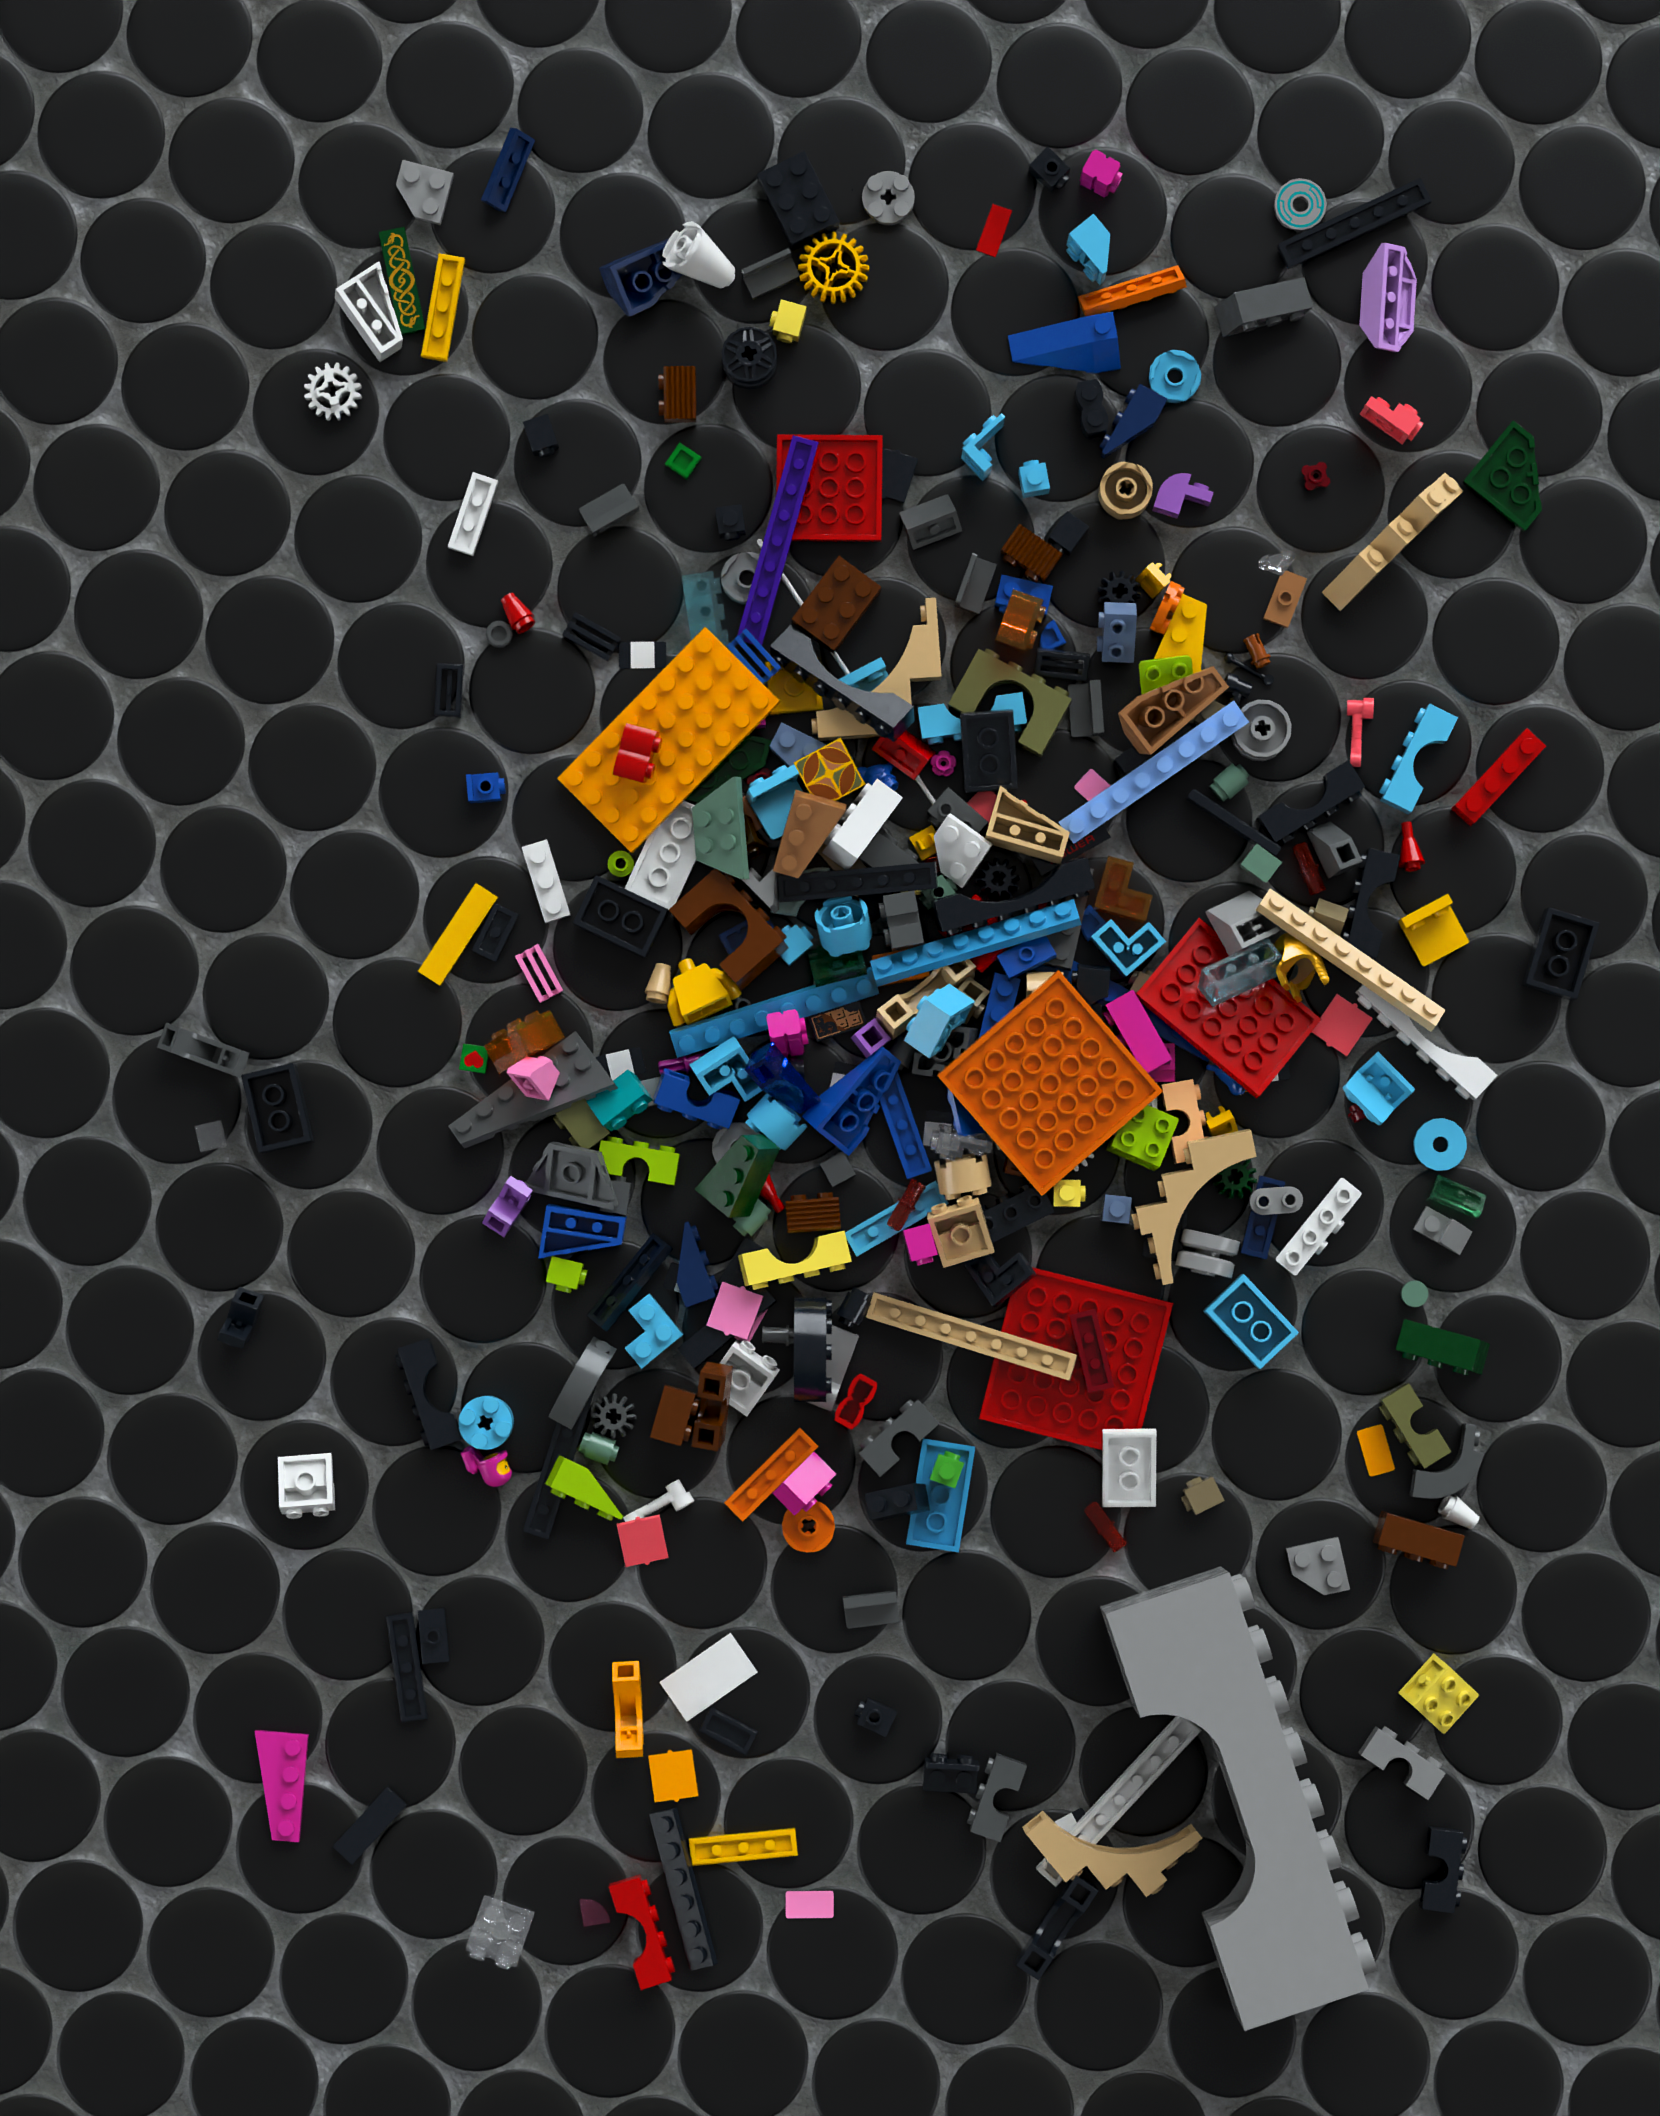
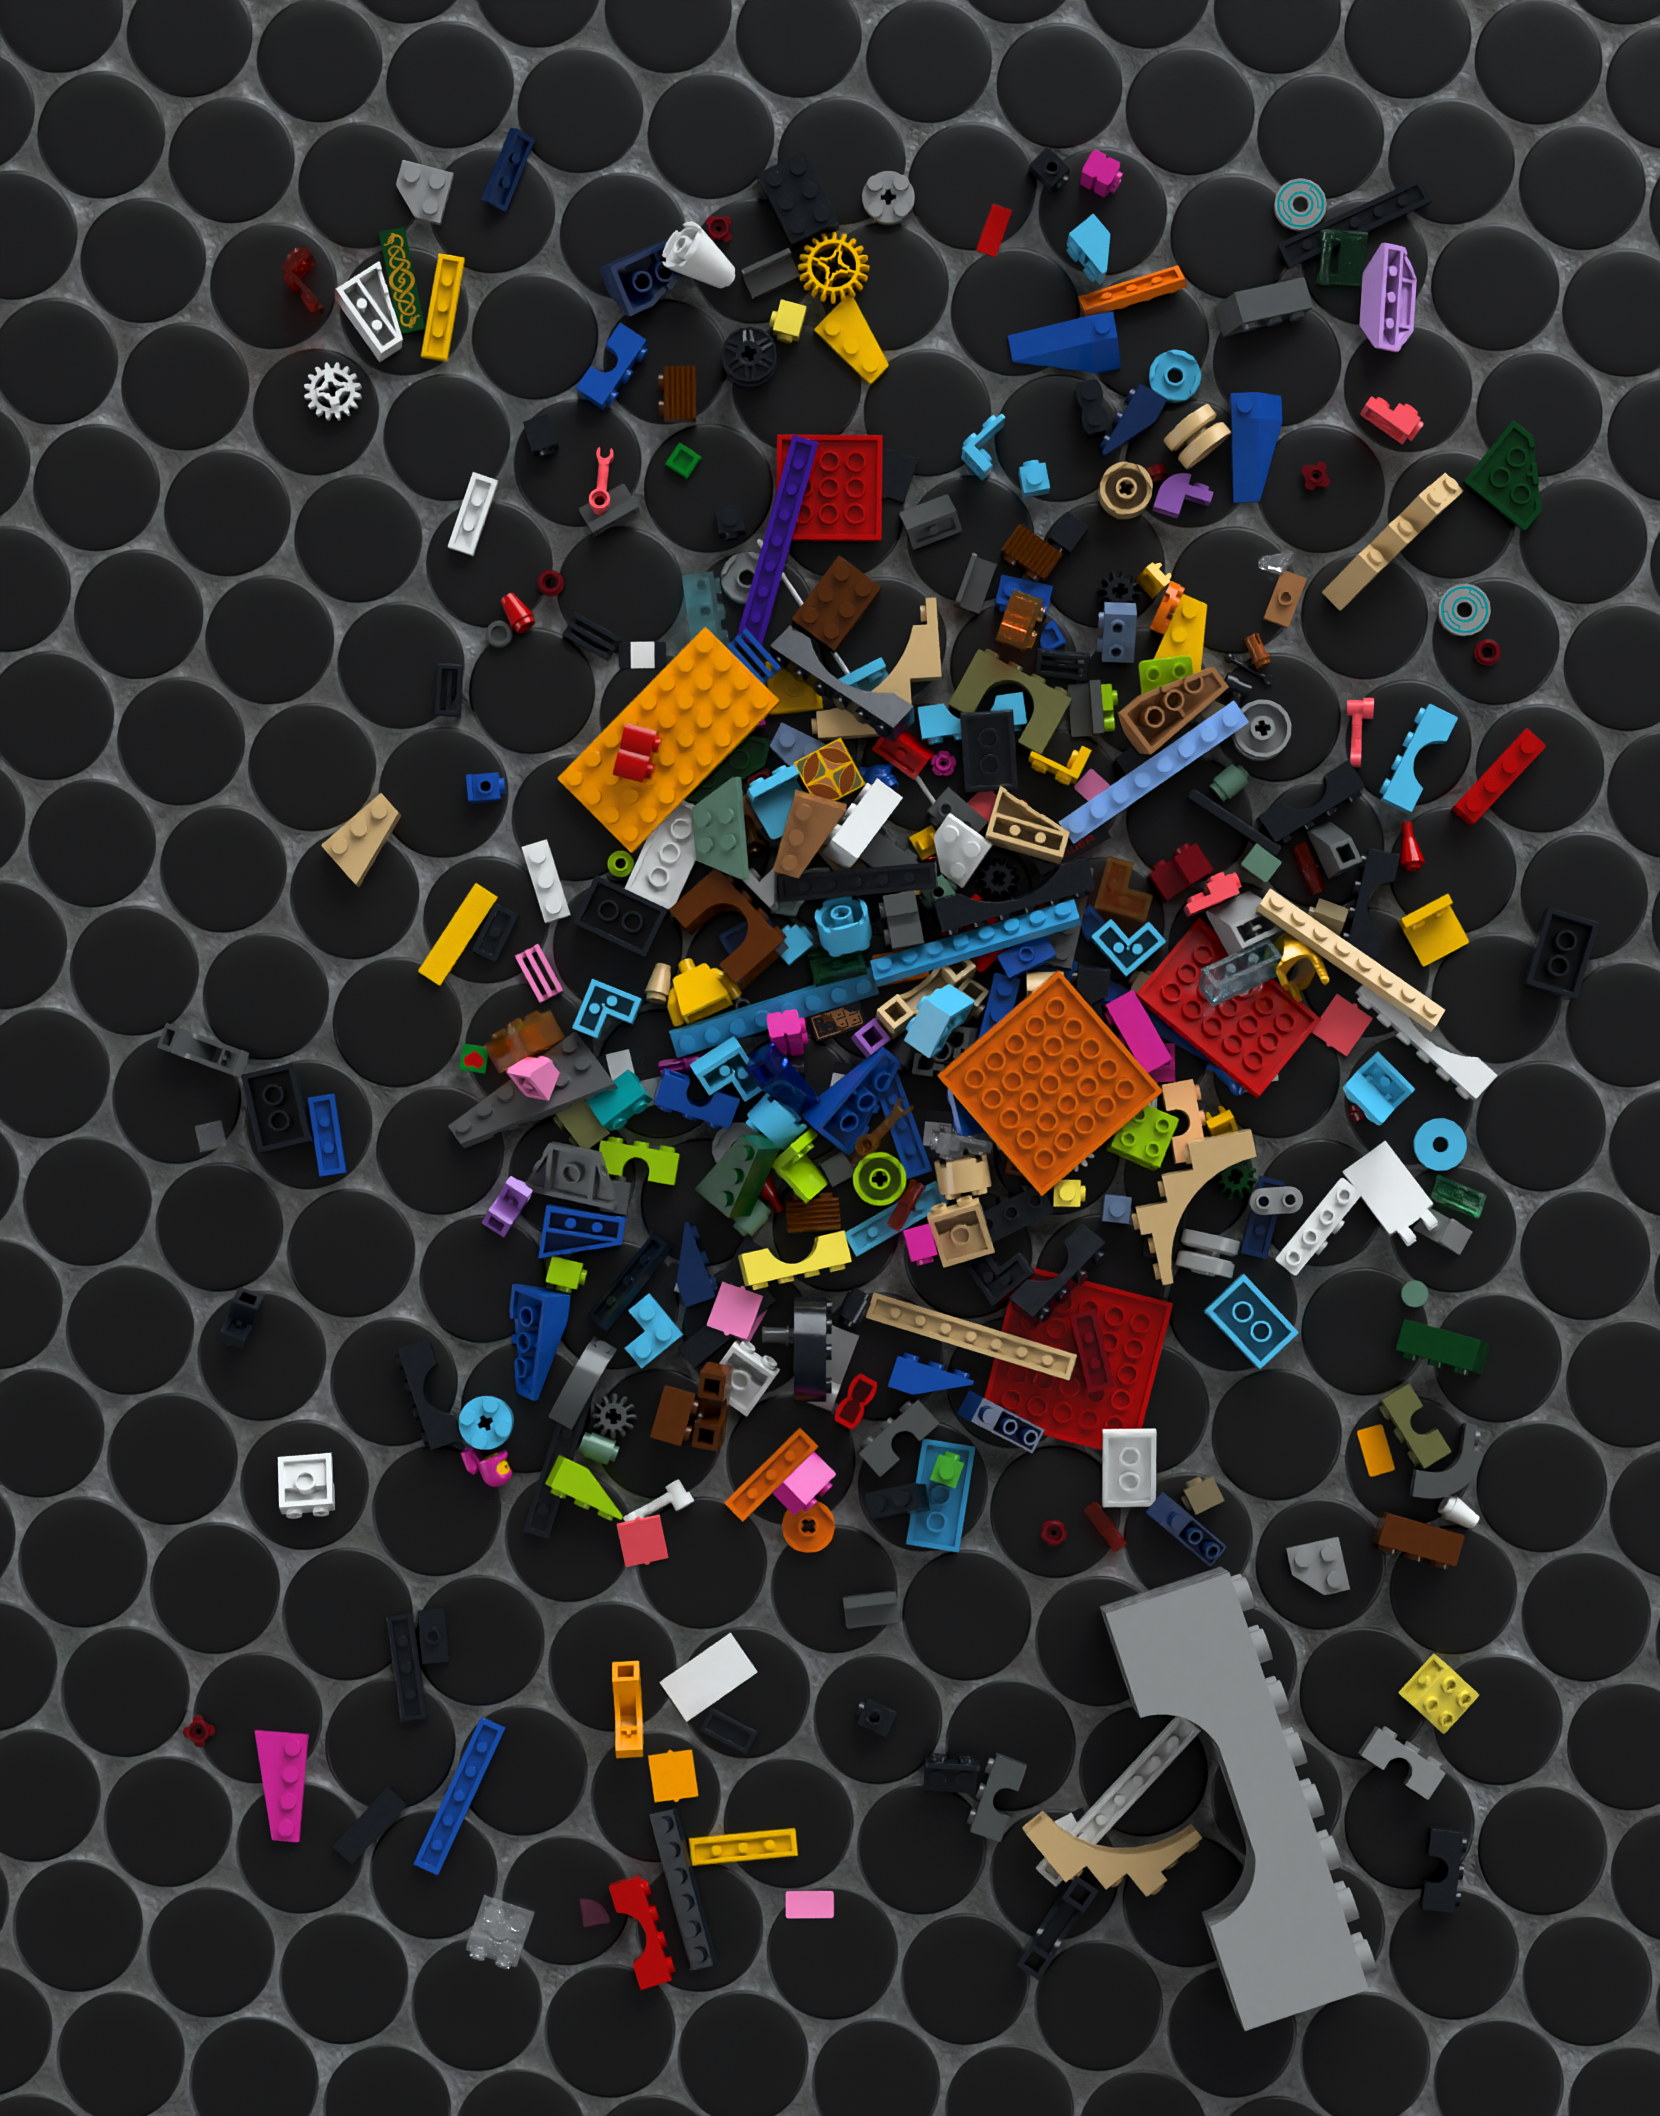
none -> dark red plate [183,1715,215,1747]
none -> clear red bracket [281,245,325,314]
none -> blue plate [308,1094,347,1177]
none -> tan wedge [321,793,401,887]
none -> blue plate [414,1717,506,1875]
none -> blue wedge [509,1284,571,1401]
none -> dark red plate [537,570,564,597]
none -> medium azure brick [572,979,643,1040]
none -> blue arch [576,323,648,410]
none -> coral brick [589,447,614,516]
none -> dark red plate [706,216,732,242]
none -> lime bracket [772,1127,830,1203]
none -> yellow wing [814,294,889,386]
none -> lime brick [853,1152,906,1206]
none -> clear orange brick [855,1097,914,1156]
none -> blue slope [888,1352,974,1395]
none -> dark blue slope [957,1390,1045,1454]
none -> black arch [1009,1224,1108,1327]
none -> yellow bracket [1028,746,1091,786]
none -> dark red plate [1040,1520,1067,1546]
none -> lime plate [1101,684,1118,732]
none -> dark red plate [1145,463,1168,483]
none -> dark blue slope [1146,1492,1227,1567]
none -> dark red brick [1148,843,1213,902]
none -> tan wheel [1163,404,1232,469]
none -> coral plate [1183,872,1242,918]
none -> blue wedge [1228,392,1282,503]
none -> clear green plate [1315,229,1368,286]
none -> white tile [1343,1141,1438,1246]
none -> light grey tile [1438,584,1491,637]
none -> dark red plate [1474,639,1501,666]

